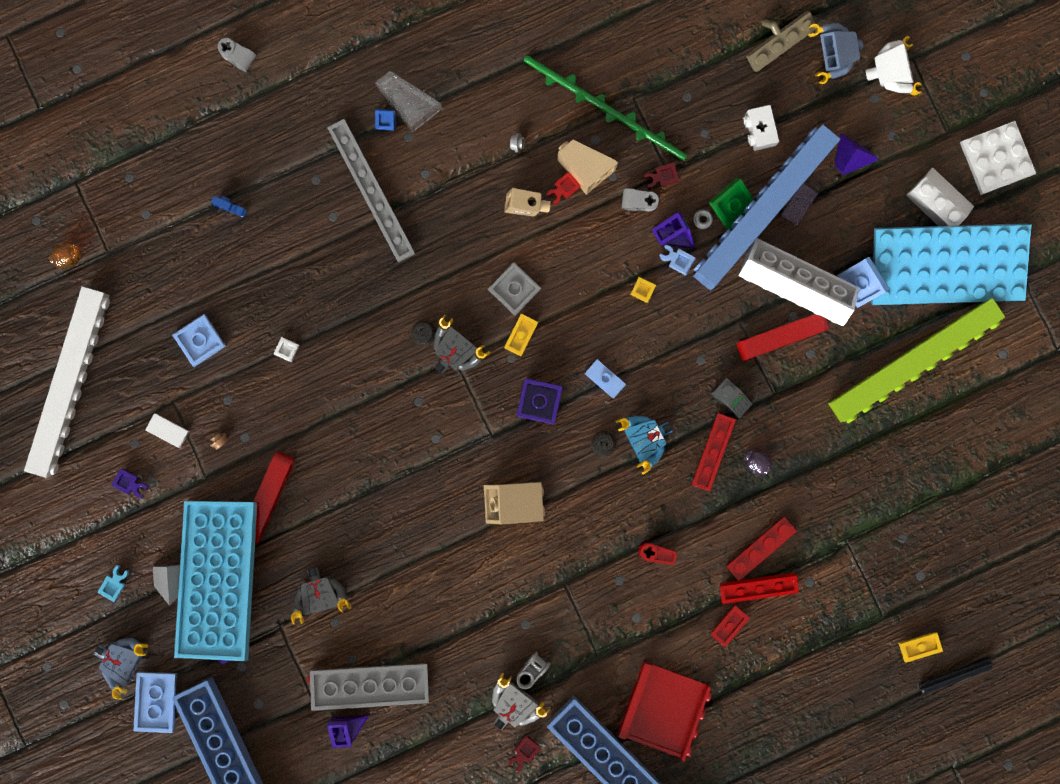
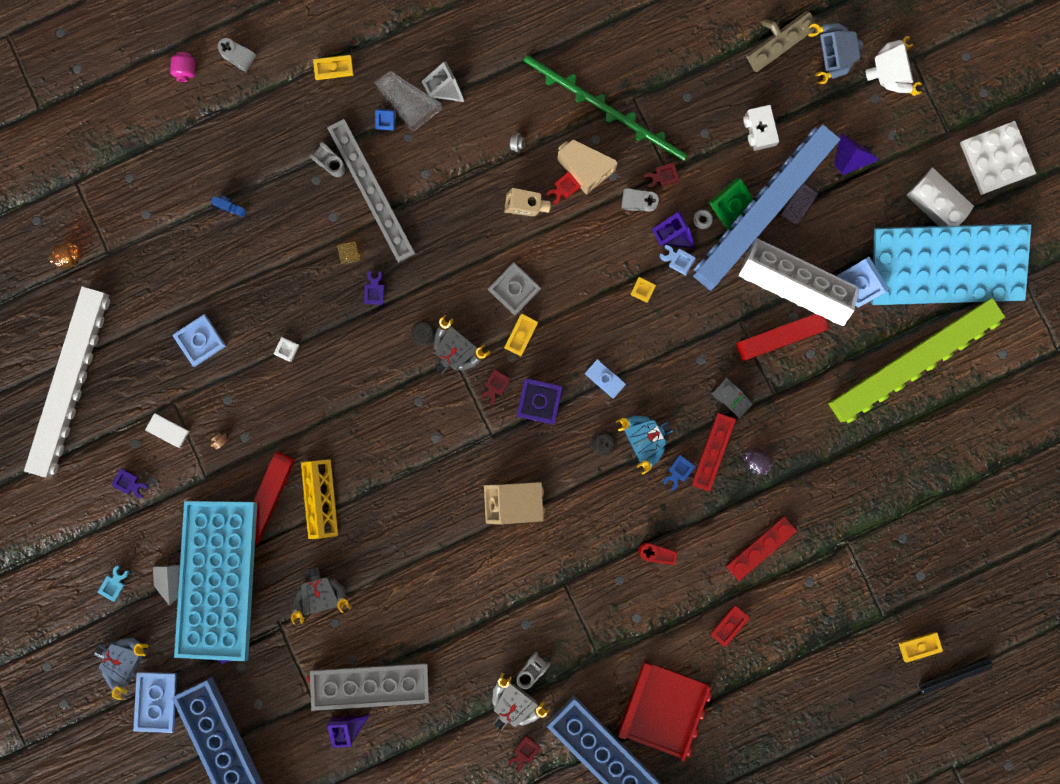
red plate [719,572,799,604] -> none
none -> dark pink head [170,52,196,82]
none -> yellow fence [301,459,338,539]
none -> light grey piece [309,142,346,177]
none -> yellow plate [313,55,354,80]
none -> clear yellow plate [337,241,361,265]
none -> dark purple plate [364,271,385,305]
none -> light grey slope [422,62,465,102]
none -> dark red plate [481,369,511,405]
none -> blue plate [663,455,695,490]

